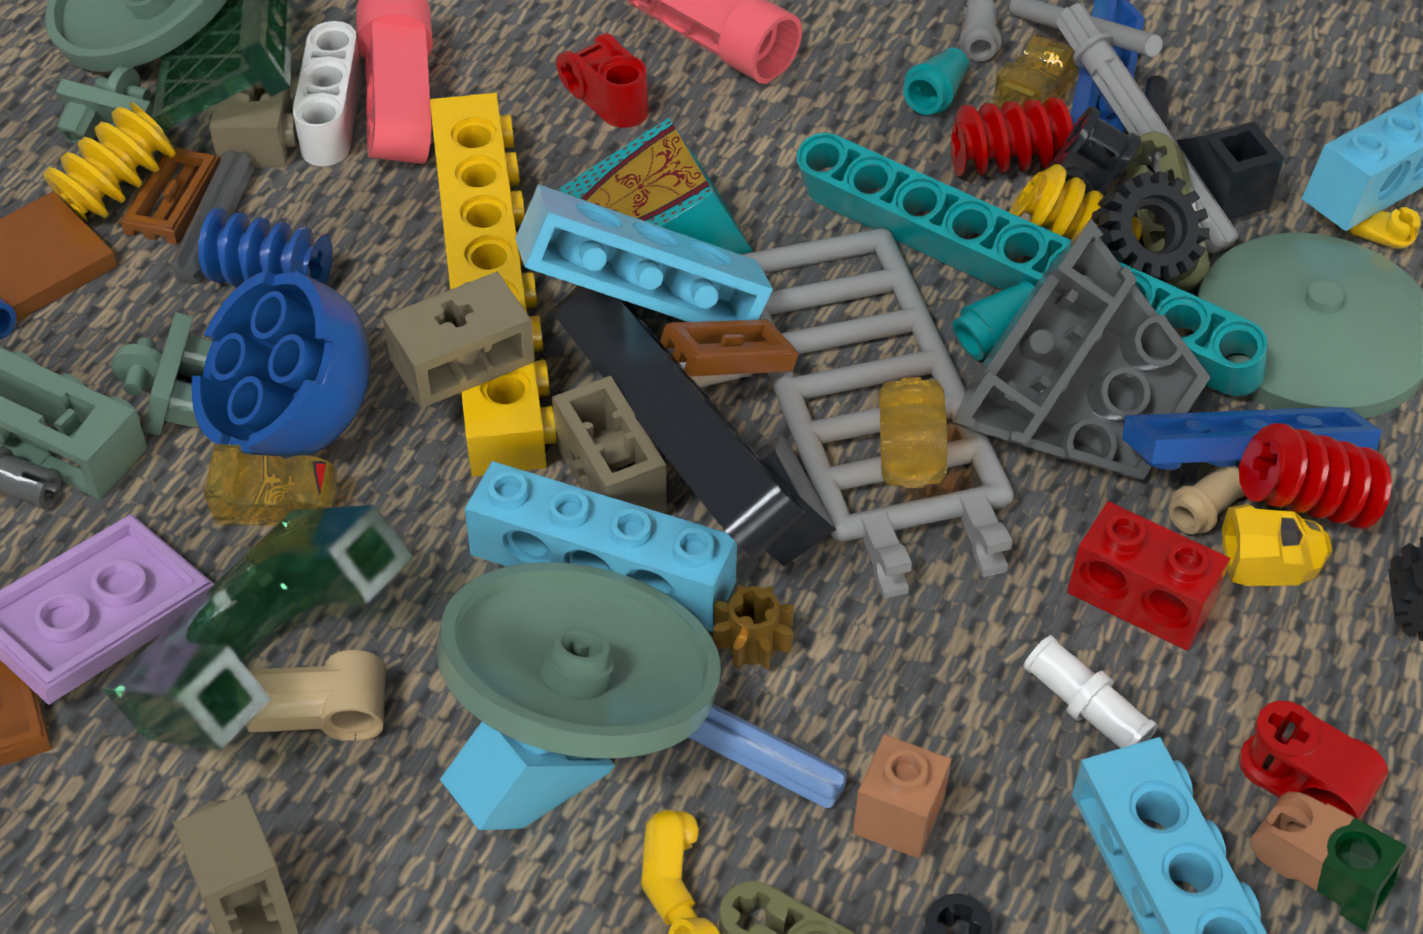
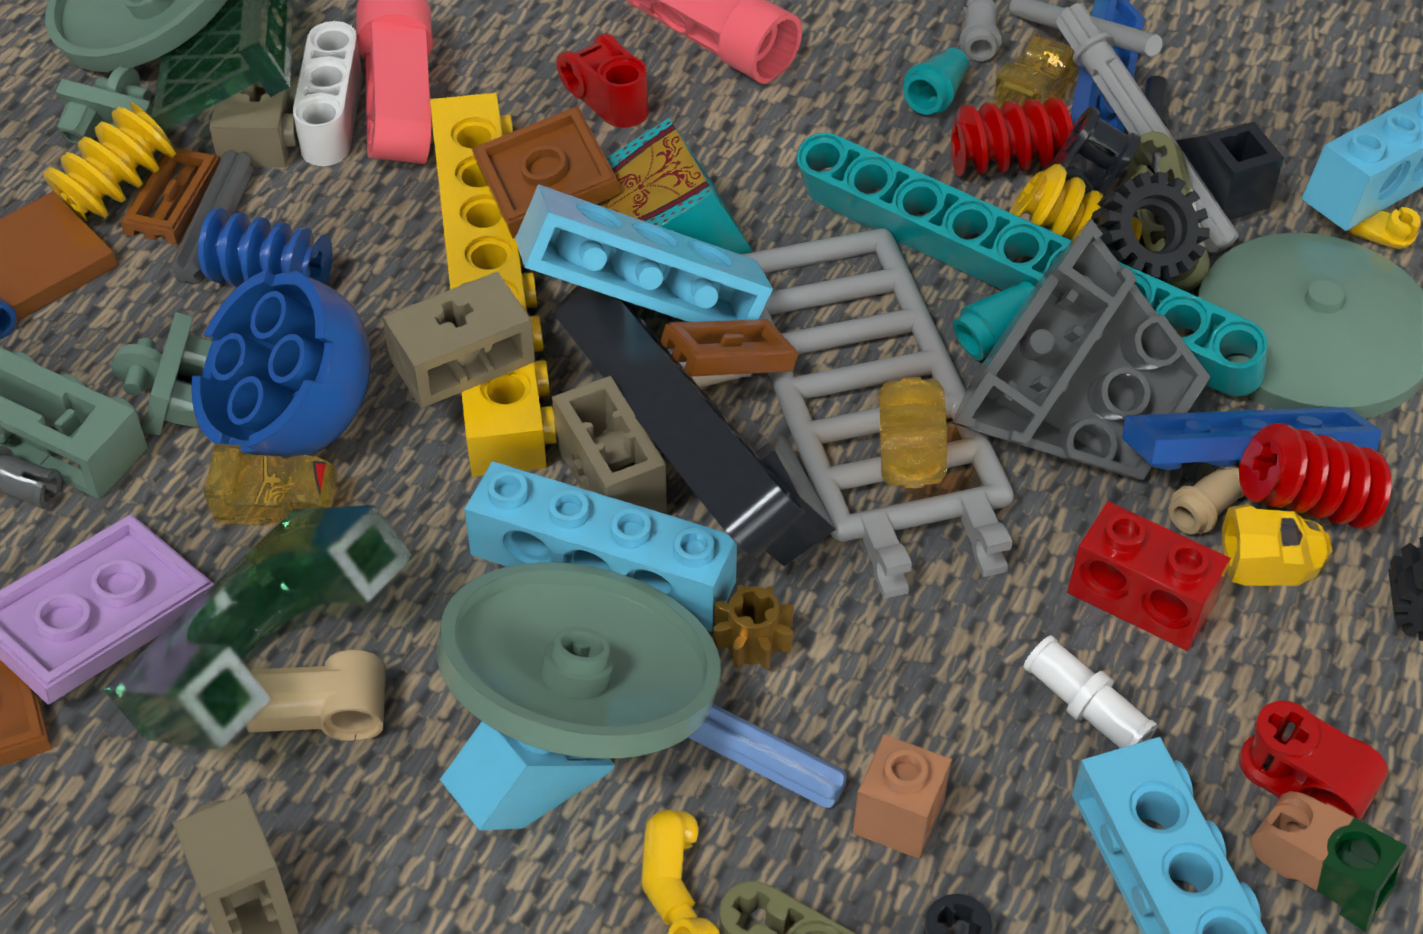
none -> dark orange tile [471,106,621,238]

